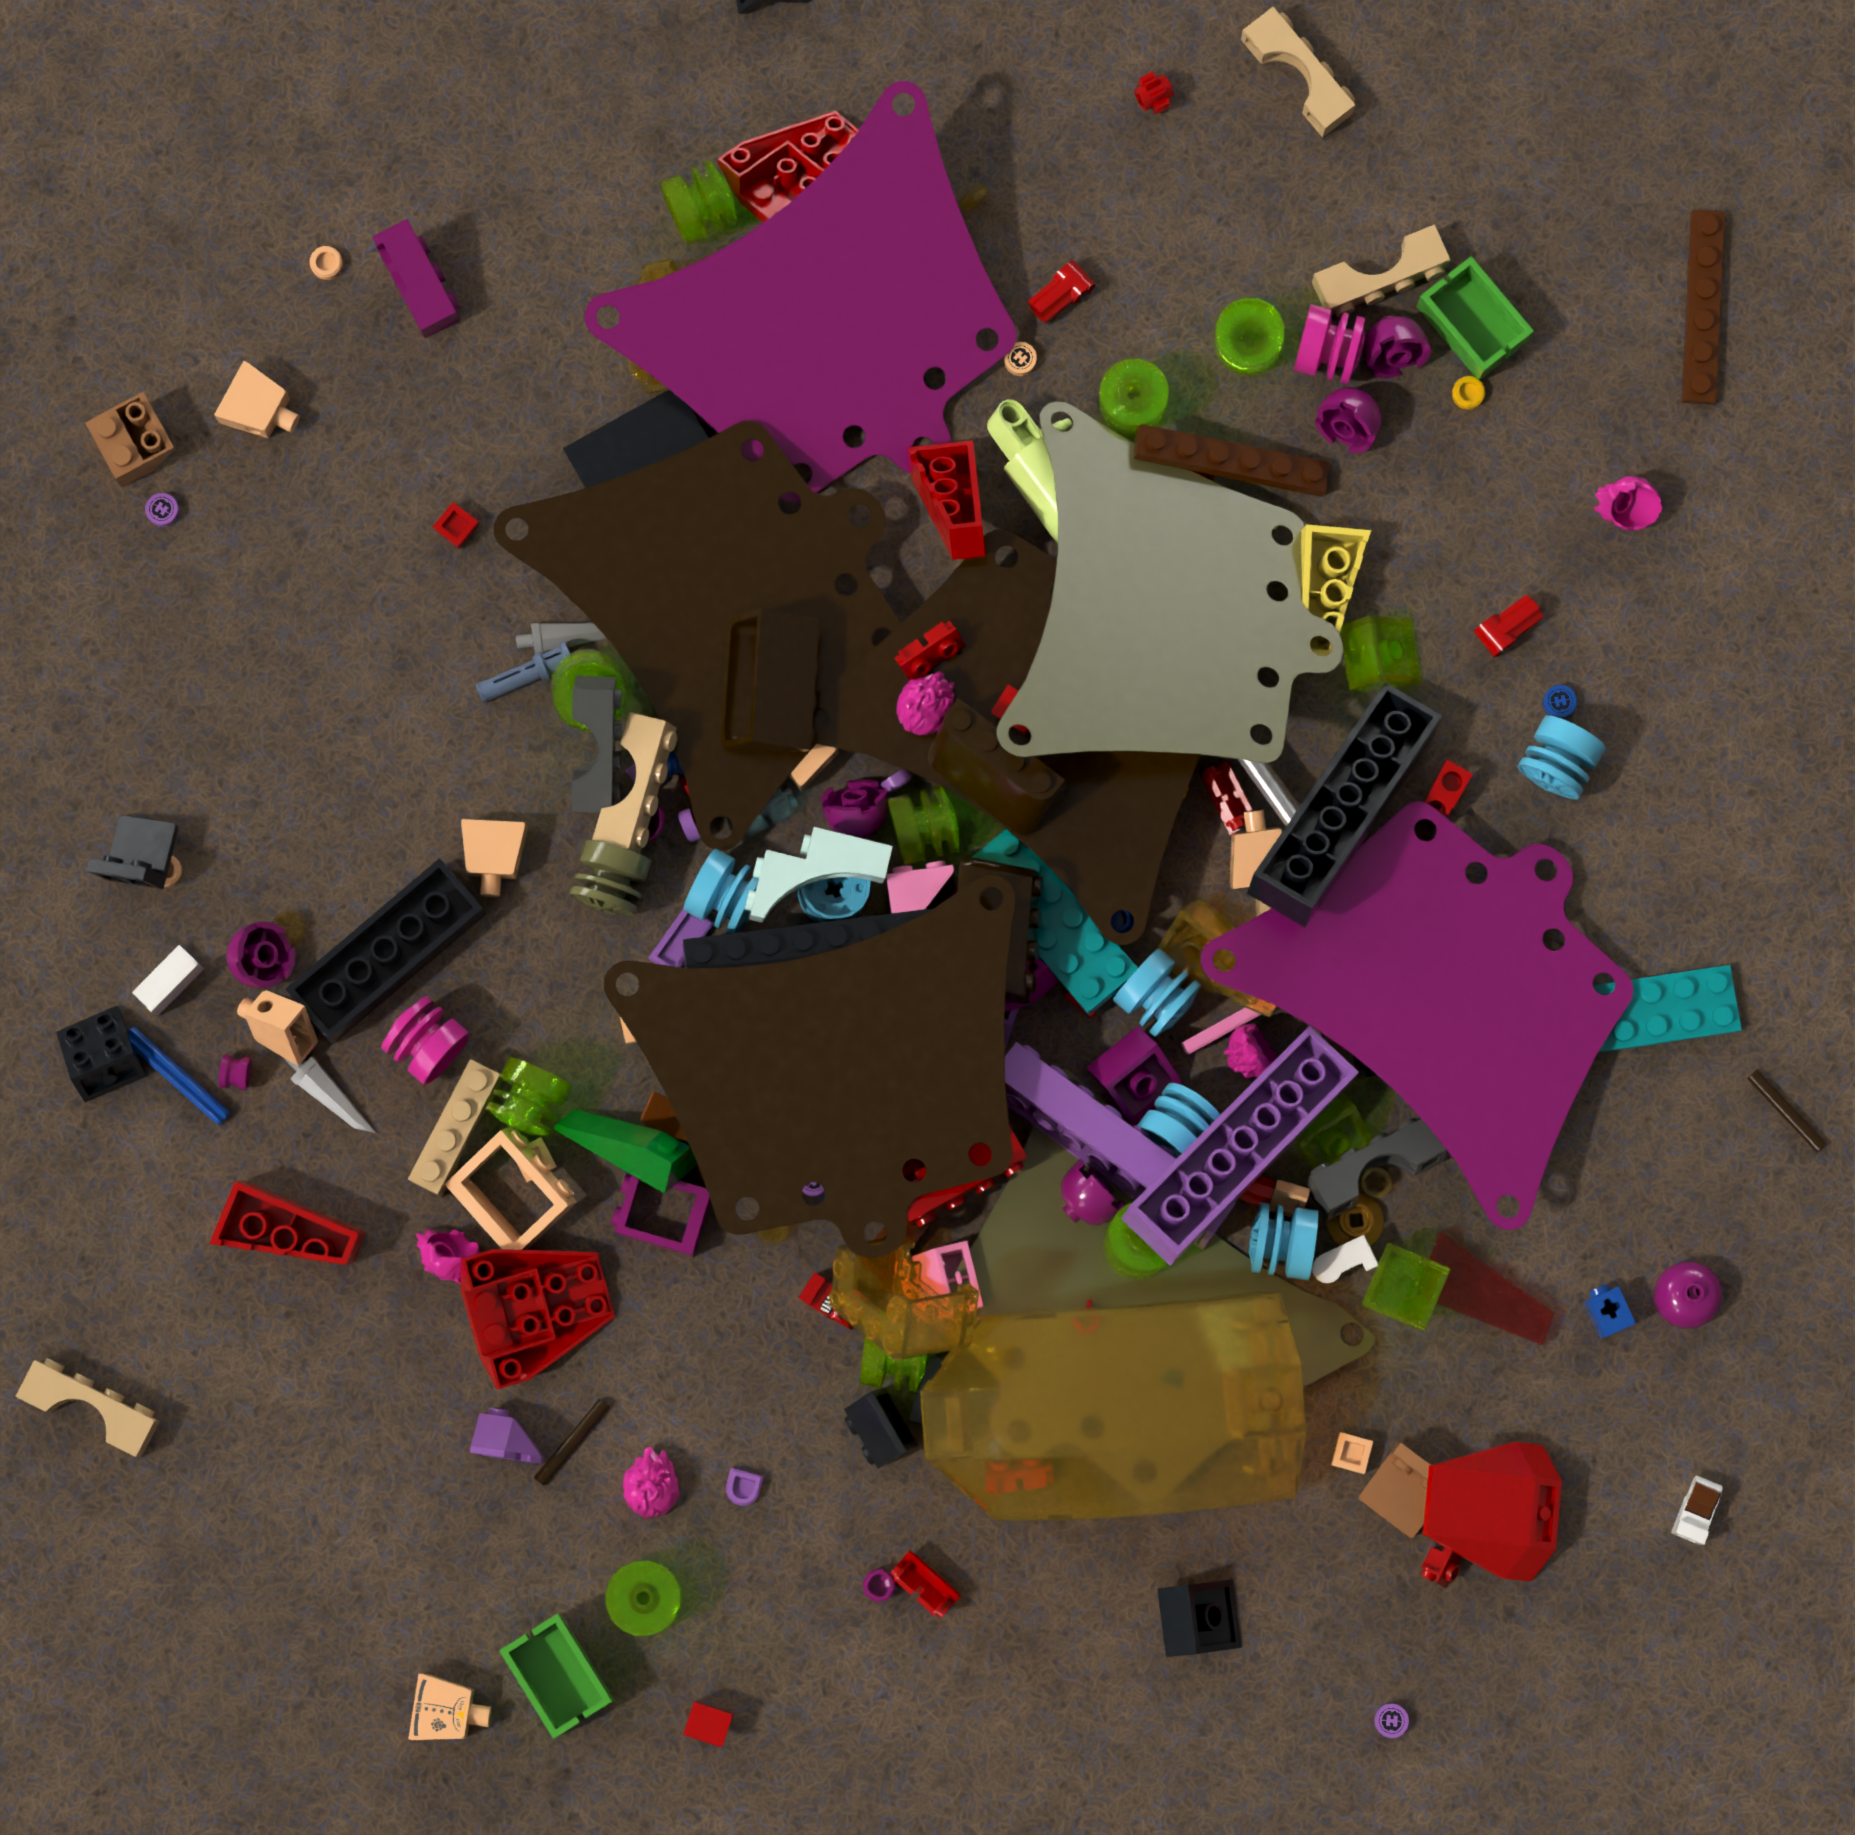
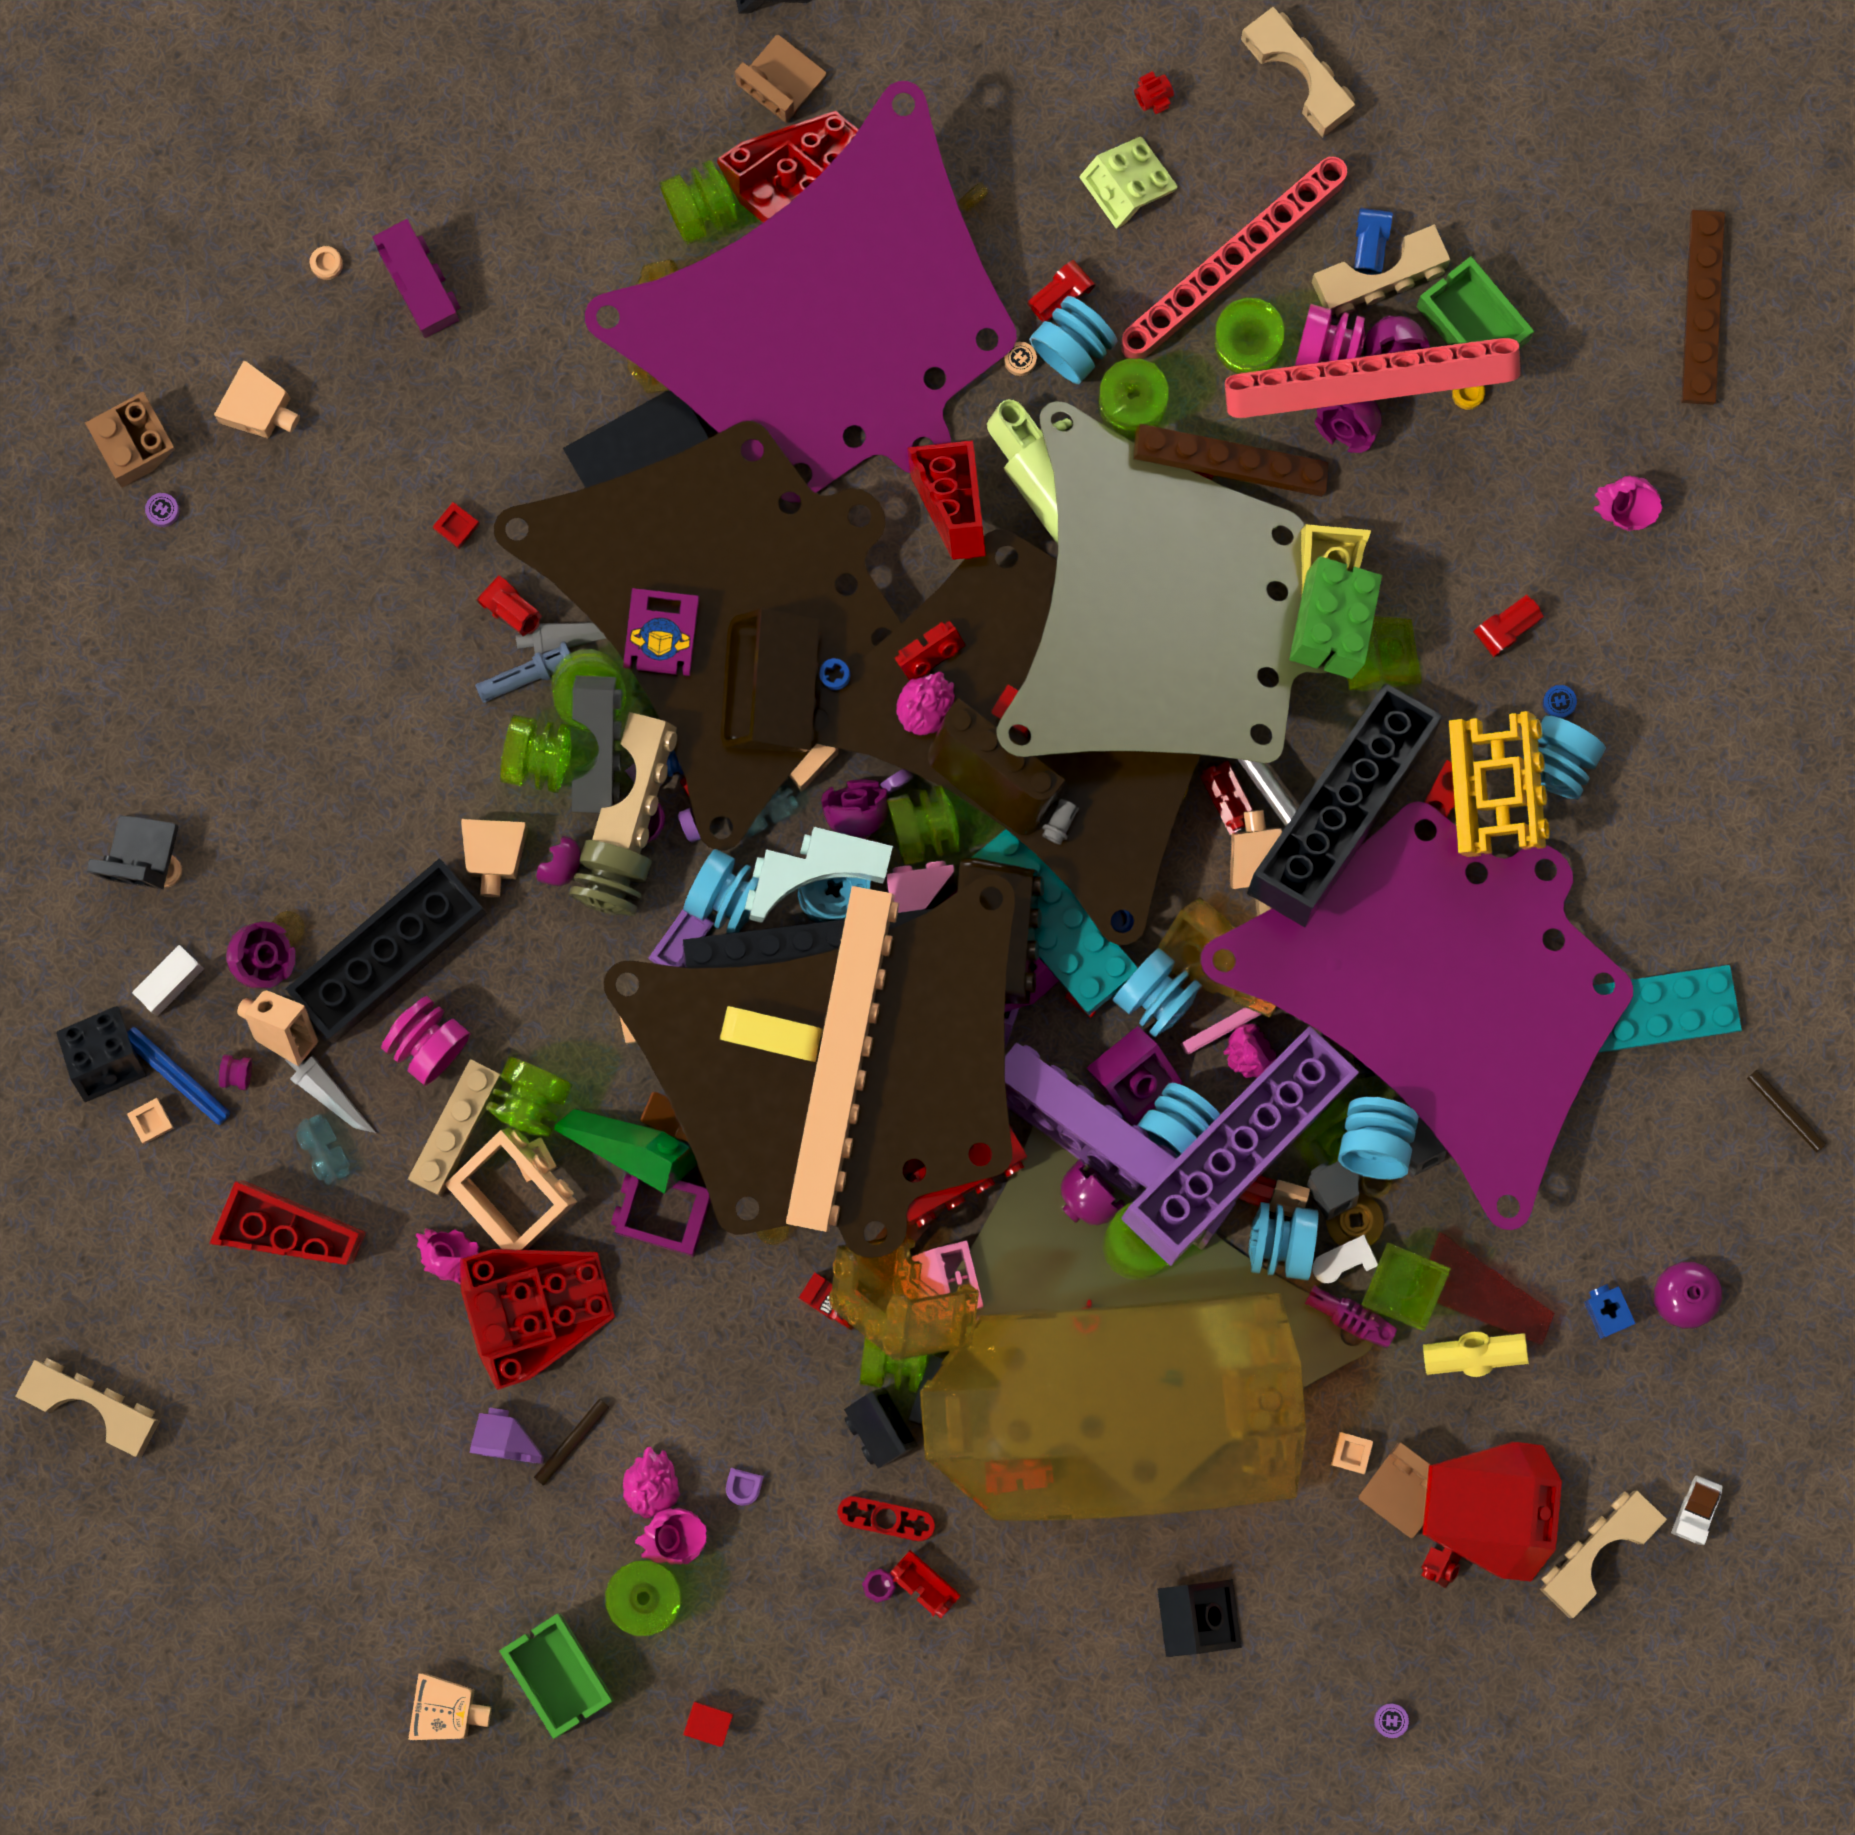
none -> light nougat plate [127,1098,174,1145]
none -> clear light blue hinge [296,1114,351,1187]
none -> red piece [476,575,542,637]
none -> clear neon green wheel [500,715,572,794]
none -> magenta hair [536,836,581,887]
none -> magenta container [623,588,700,676]
none -> dark pink hair [635,1507,707,1565]
none -> light yellow beam [720,1006,823,1062]
none -> medium nougat bracket [735,35,826,124]
none -> light nougat brick [786,886,899,1232]
none -> blue bush [819,658,851,690]
none -> red beam [837,1496,935,1541]
none -> medium azure wheel [1029,296,1118,384]
none -> light grey pin [1043,799,1079,844]
none -> yellowish green bracket [1079,137,1177,229]
none -> coral beam [1121,156,1347,361]
none -> coral beam [1225,338,1520,418]
none -> bright green piece [1289,556,1382,679]
none -> magenta hinge [1305,1285,1397,1348]
none -> medium azure wheel [1338,1097,1419,1180]
none -> blue piece [1354,208,1393,275]
none -> light yellow piece [1423,1332,1529,1377]
none -> yellow fence [1449,711,1550,857]
none -> tan arch [1540,1491,1667,1618]

